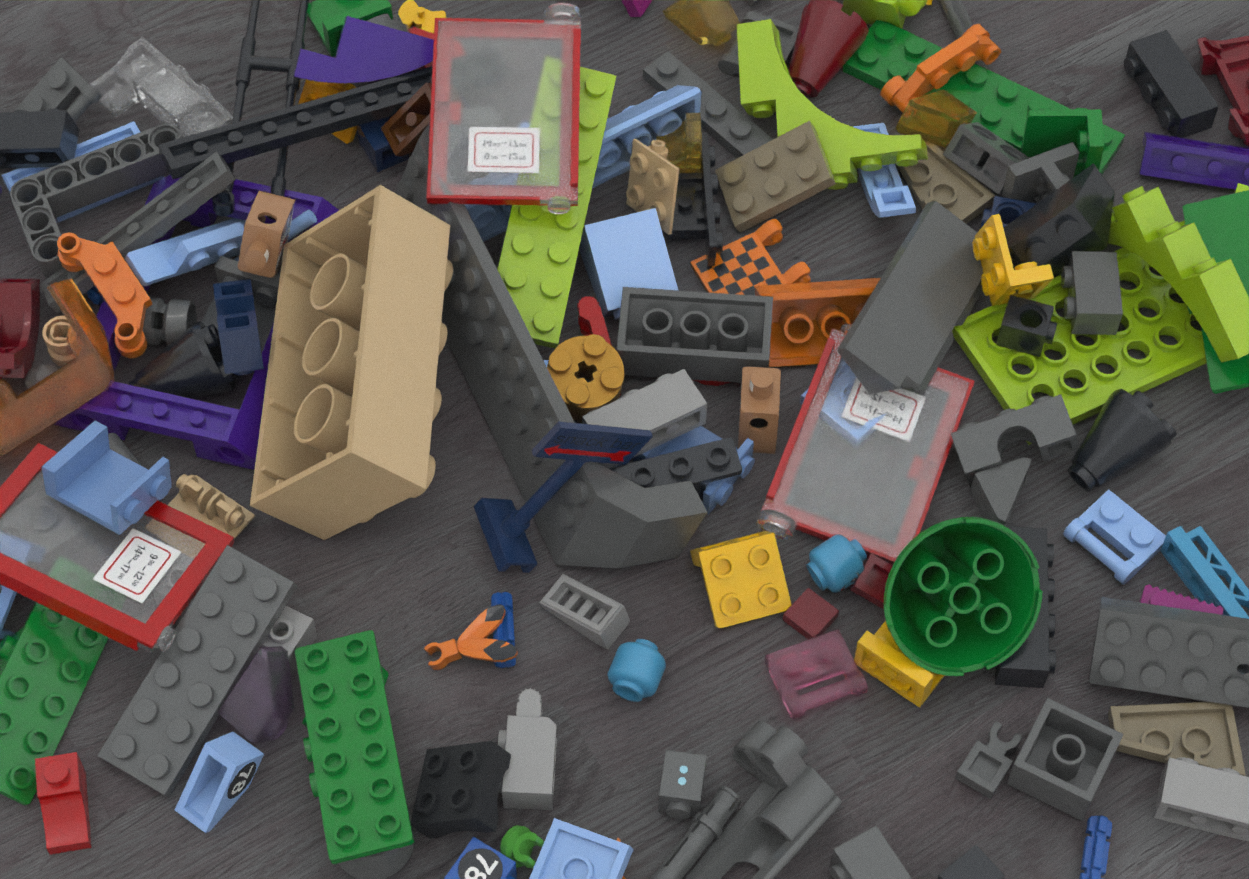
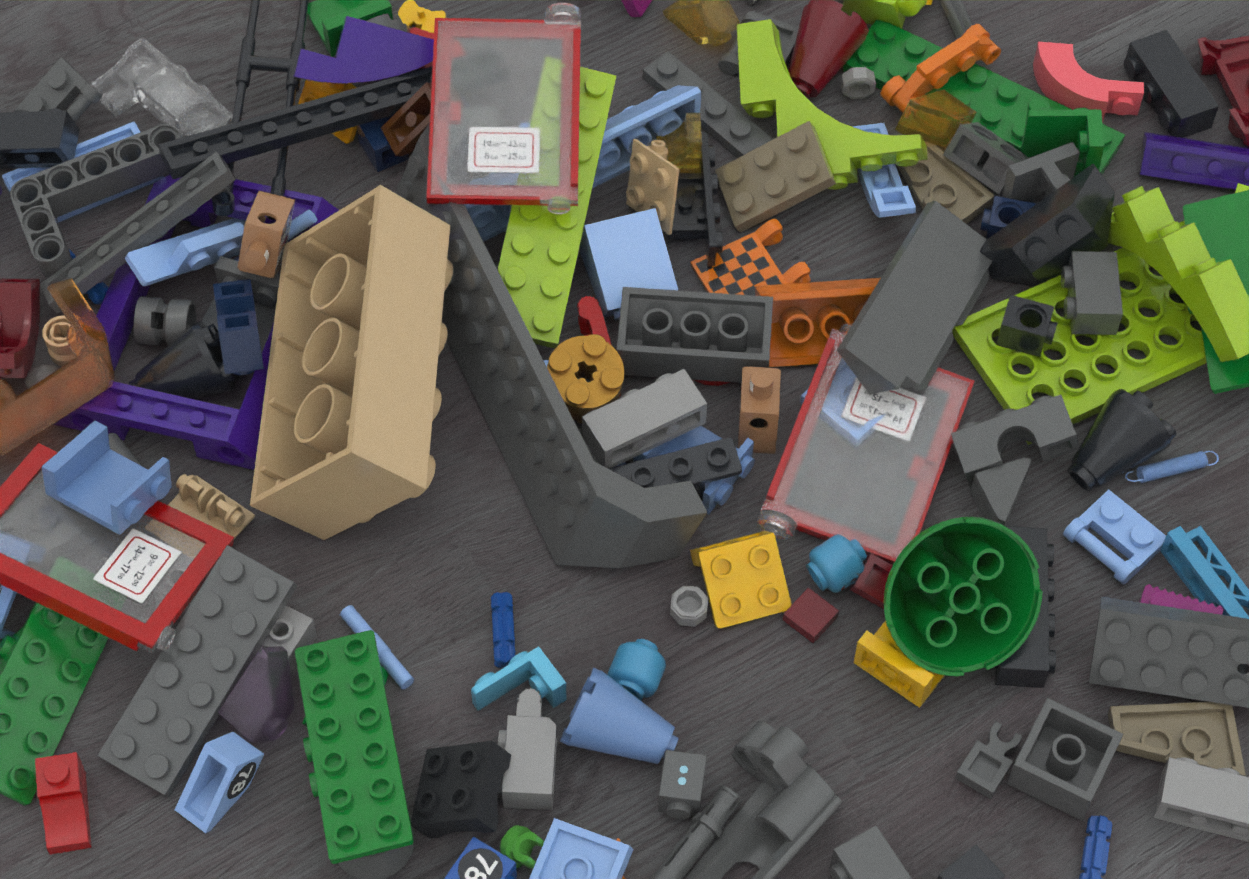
orange plate [57,232,153,358] -> none
orange piece [424,604,518,670] -> none
dark blue piece [473,421,653,573] -> none
light grey slope [539,574,630,649] -> none
clear pink plate [765,629,868,720] -> none
yellow bracket [972,214,1054,306] -> none
none -> light blue piece [340,605,414,689]
none -> medium azure bracket [471,646,567,710]
none -> medium blue cone [560,667,679,764]
none -> light grey tile [670,586,708,627]
none -> light grey tile [841,67,876,99]
none -> coral arch [1033,41,1144,122]
none -> light blue piece [1125,451,1219,483]

